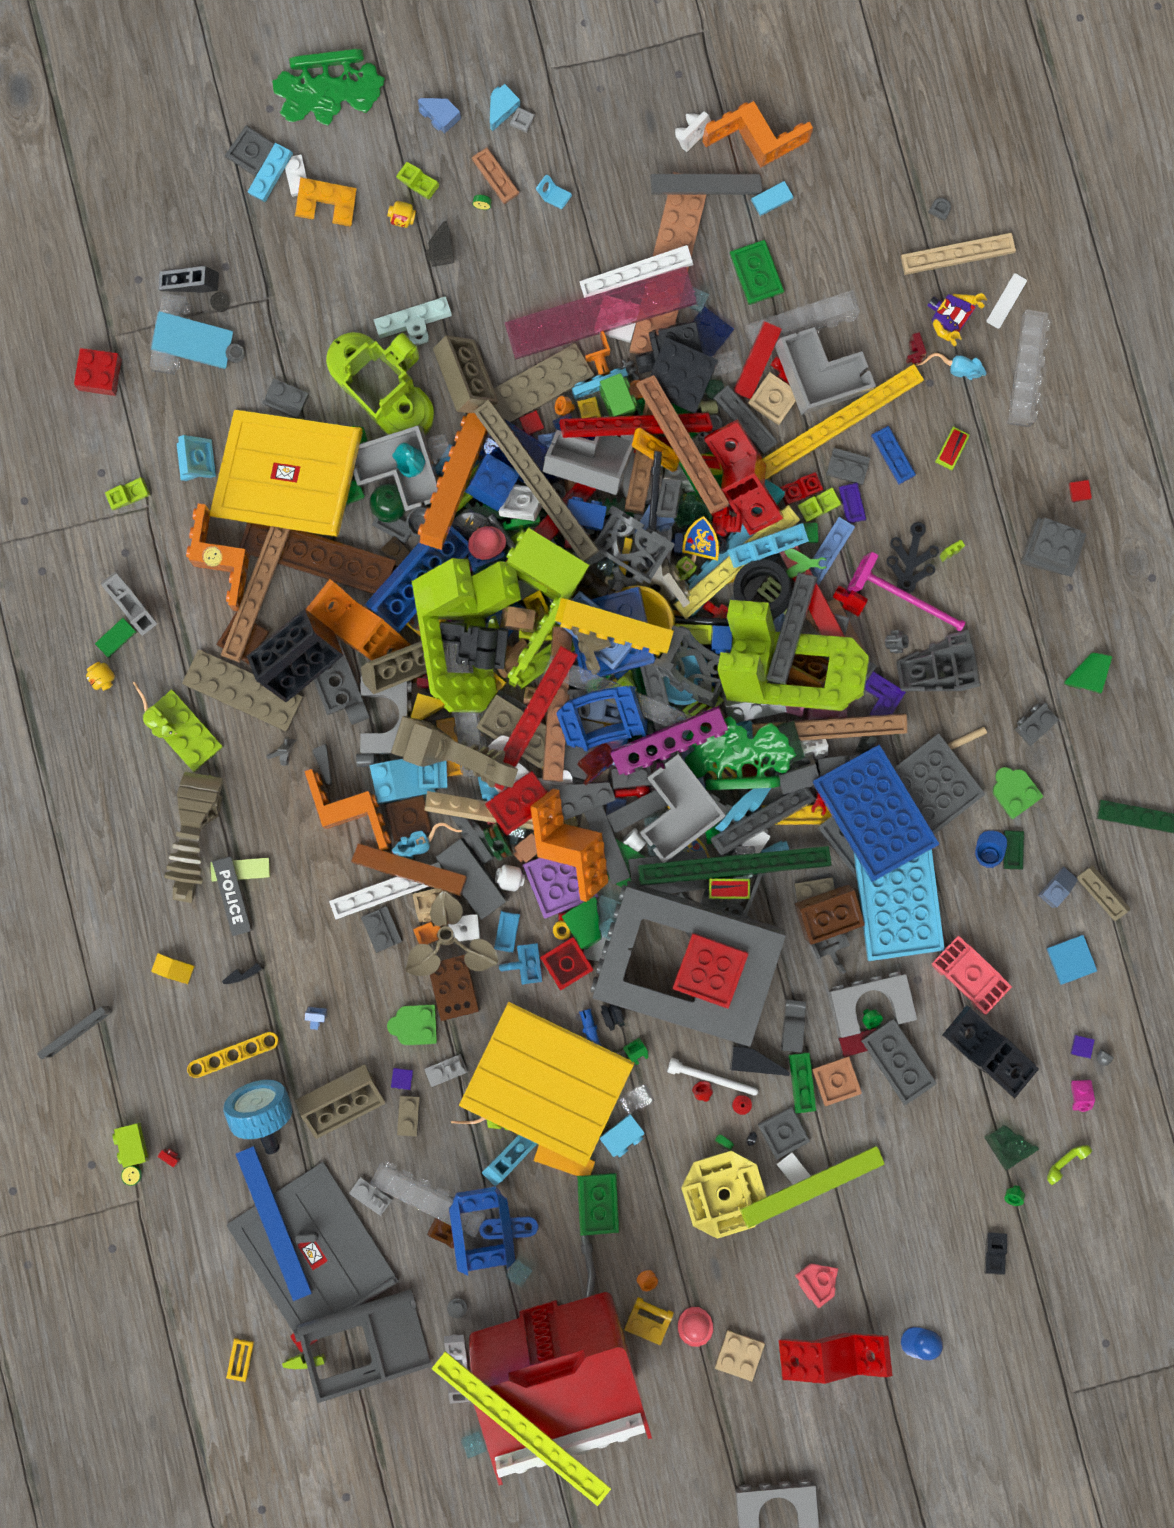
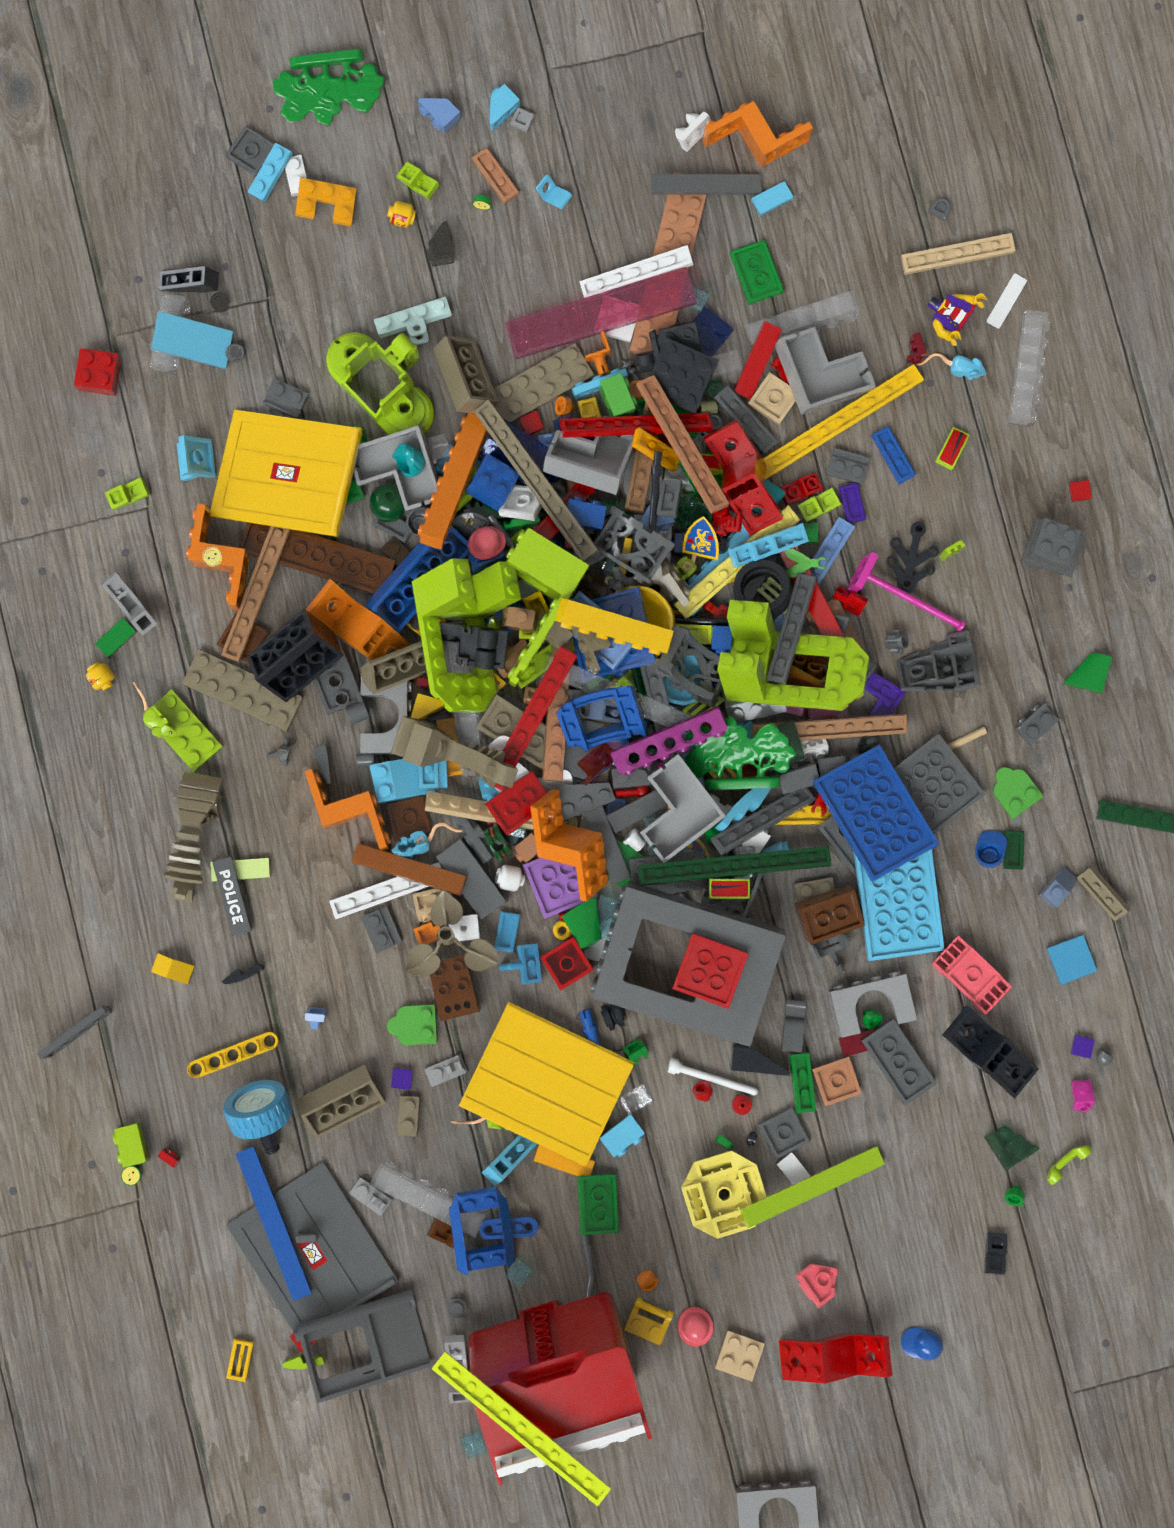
none -> dark tan brick [538,621,573,648]

